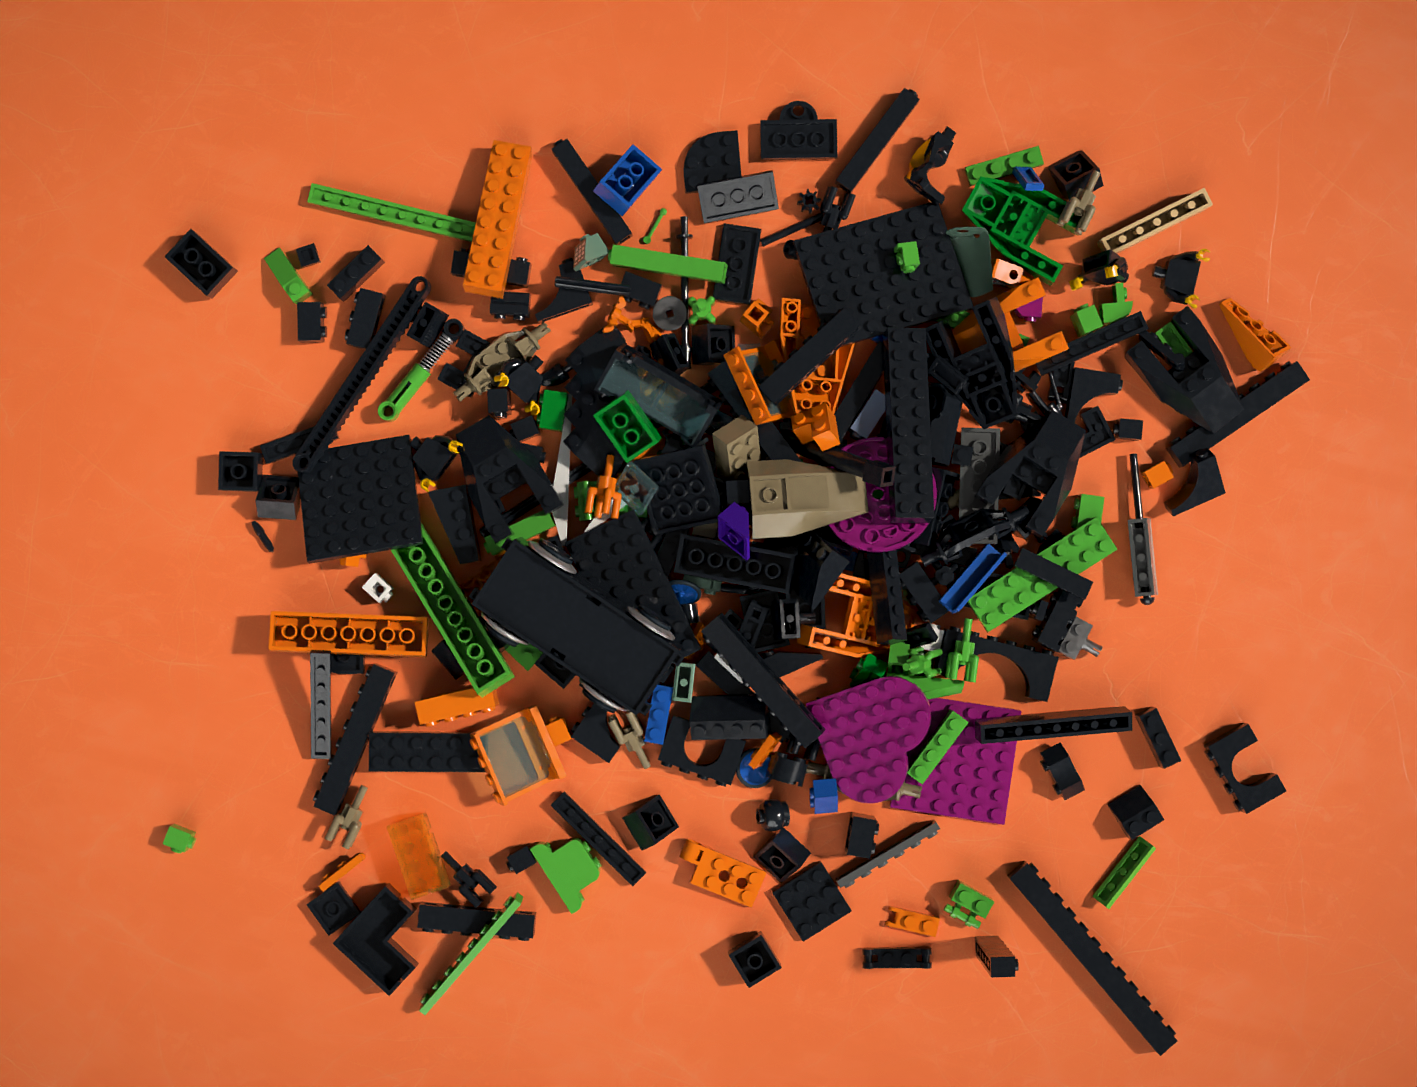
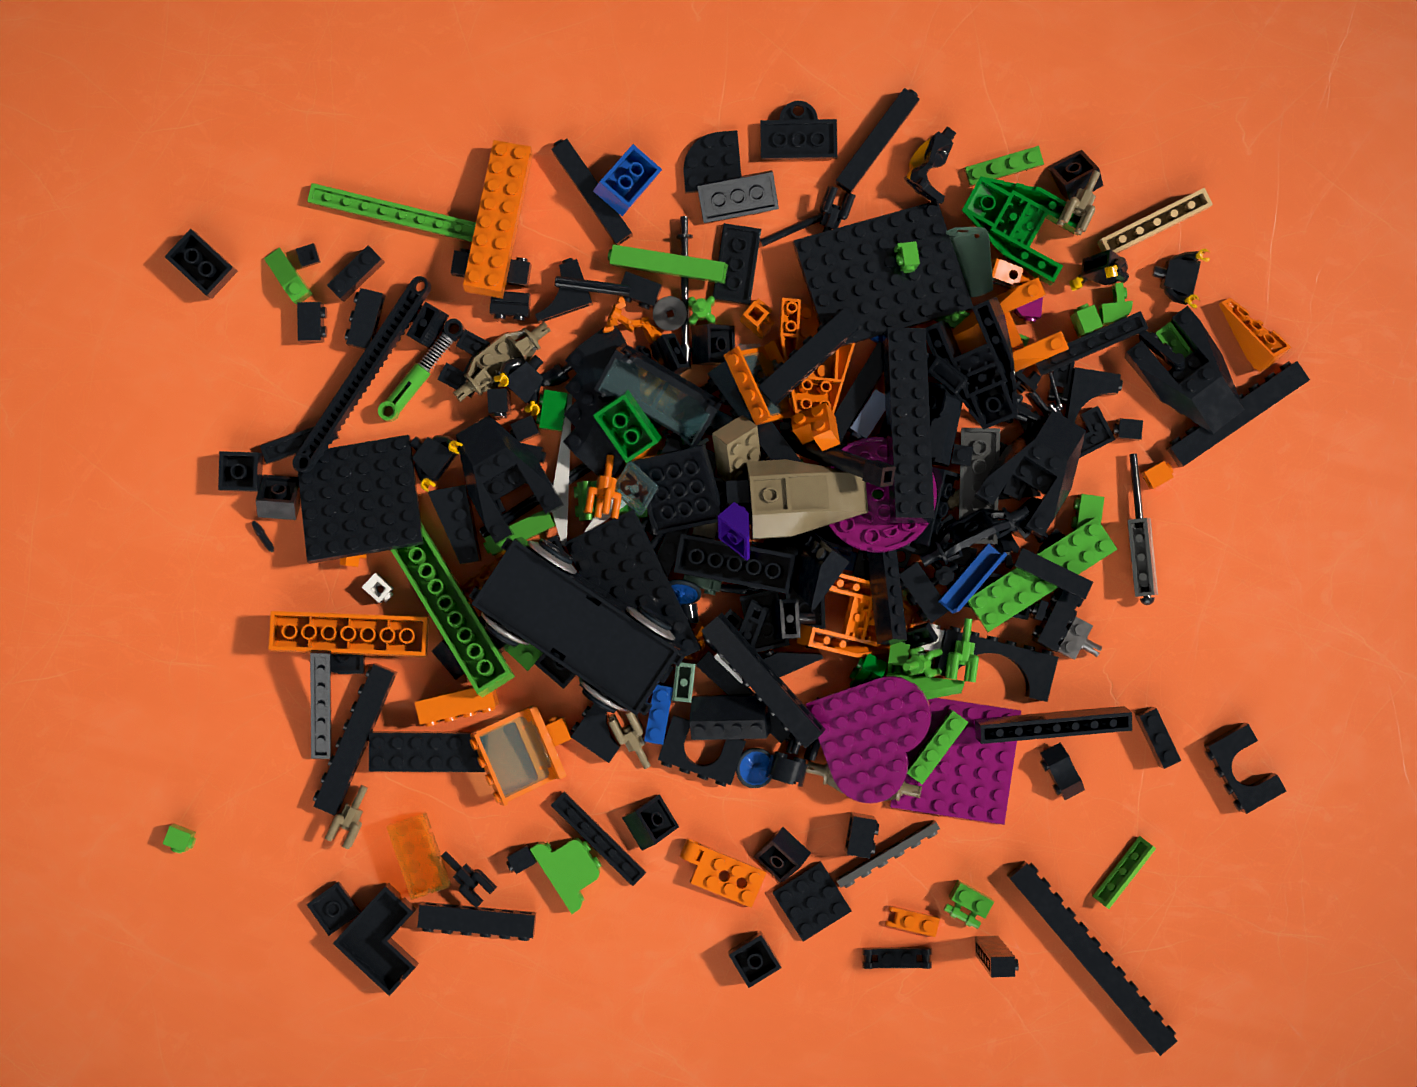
orange hinge [319,853,366,892] -> none
bright green plate [419,892,523,1015] -> none
sand green slope [574,233,609,271] -> none
bright green hinge [643,208,667,244] -> none
orange plate [748,732,782,769] -> none
black piece [756,799,790,831] -> none
black plate [783,240,798,260] -> none
black gear [797,189,821,214] -> none
blue brick [809,778,838,814] -> none
blue tile [1012,166,1044,191] -> none
black slope [1107,785,1165,840] -> none
black arch [1164,448,1226,516] -> none

